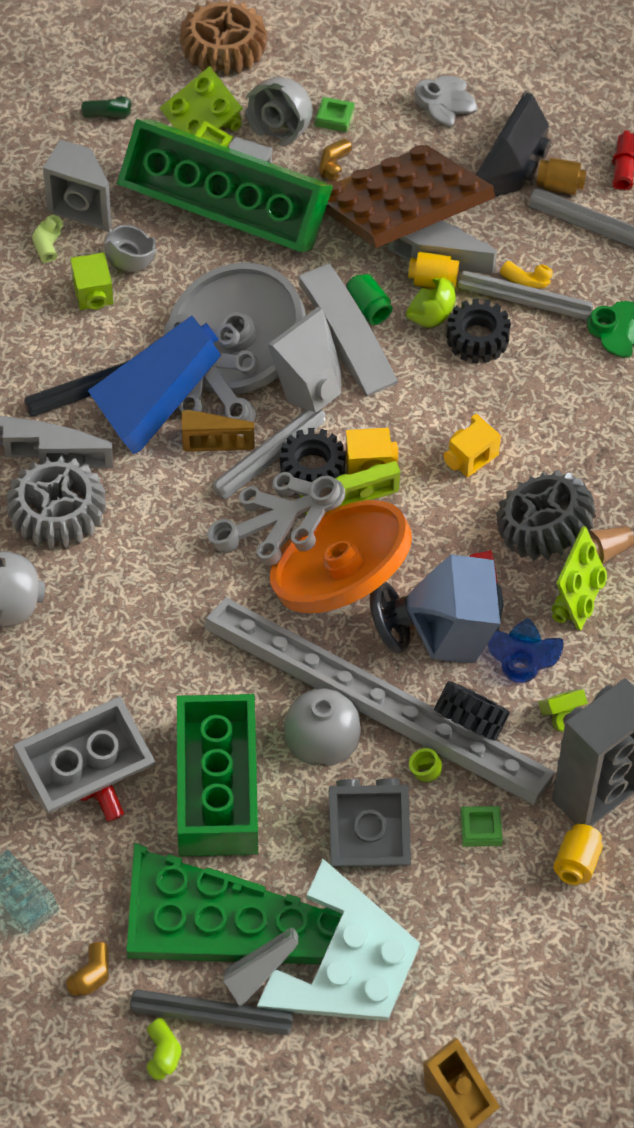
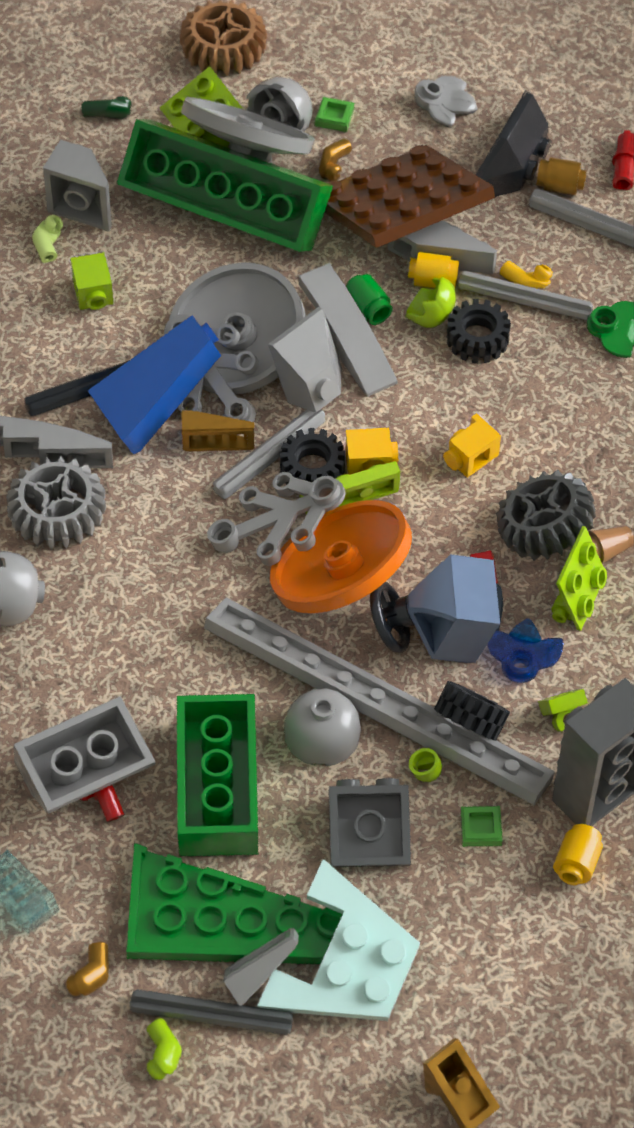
light grey hair [104,225,157,272] -> none
none -> light grey dish [181,97,315,155]

